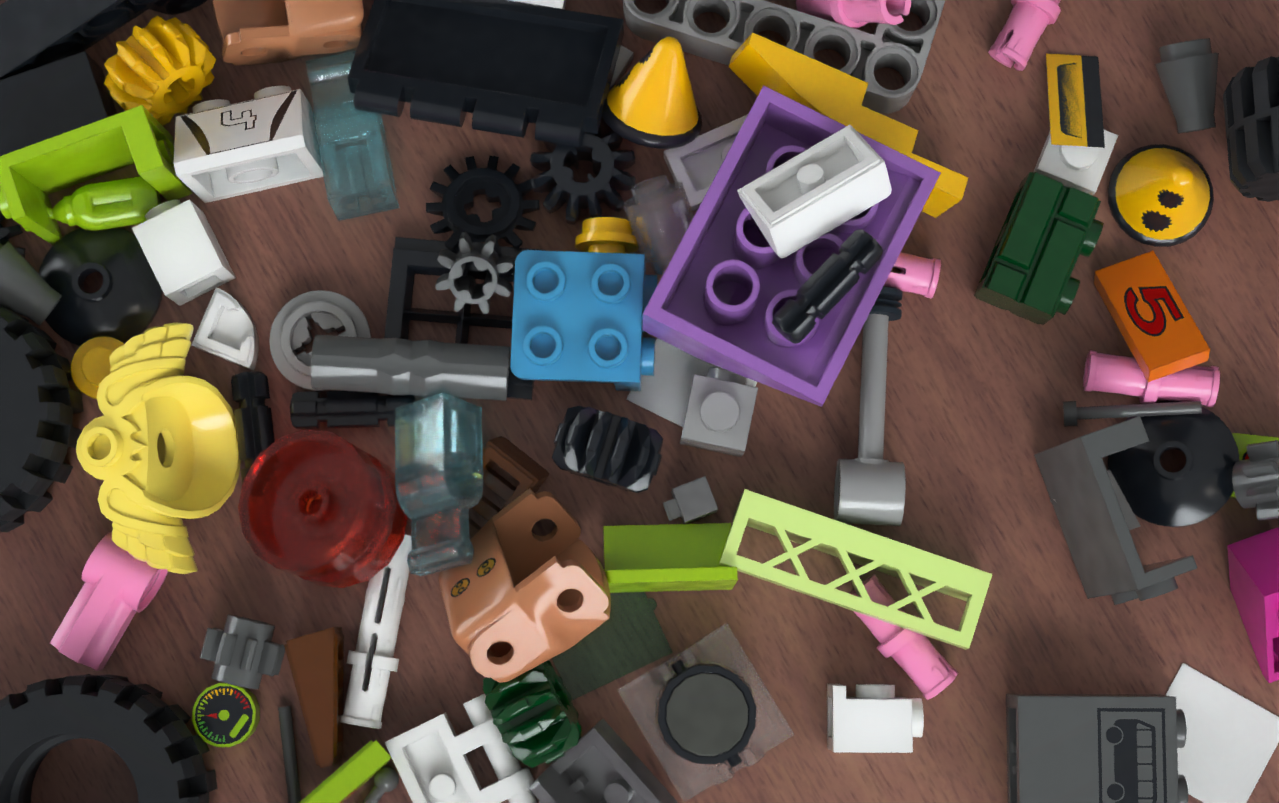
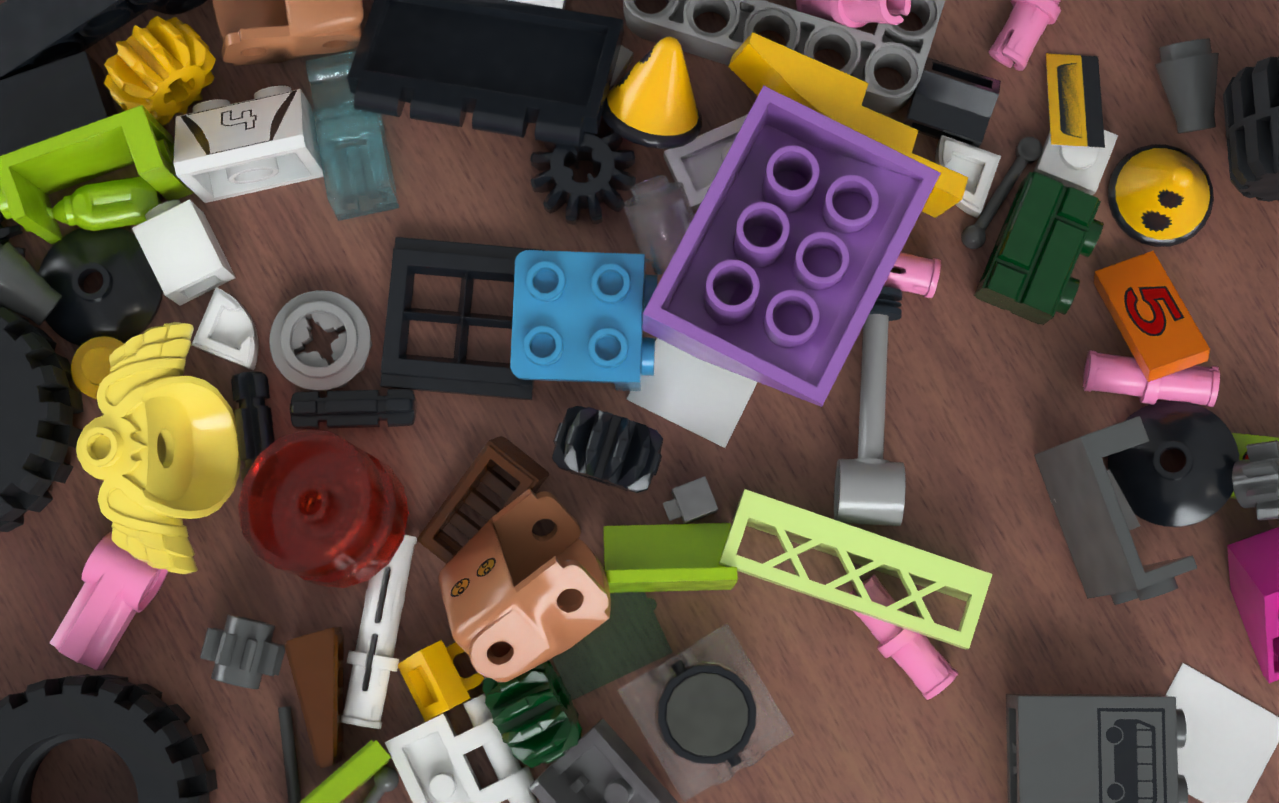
tile [192,682,260,747] -> none
dark grey axle [311,335,510,401] -> none
clear light blue piece [395,393,483,576] -> none
black gear [426,156,540,257] -> none
dark grey gear [435,232,515,314] -> none
yellow plate [575,217,639,254] -> none
light grey brick [680,367,758,457] -> none
white slope [737,125,892,258] -> none
black axle [772,229,883,344] -> none
white brick [827,684,924,753] -> none
dark grey piece [1063,401,1202,427] -> none
none -> yellow tile [398,640,484,722]
none -> black piece [903,57,1001,148]
none -> white tile [935,135,1001,218]
none -> dark grey hinge [961,137,1042,249]

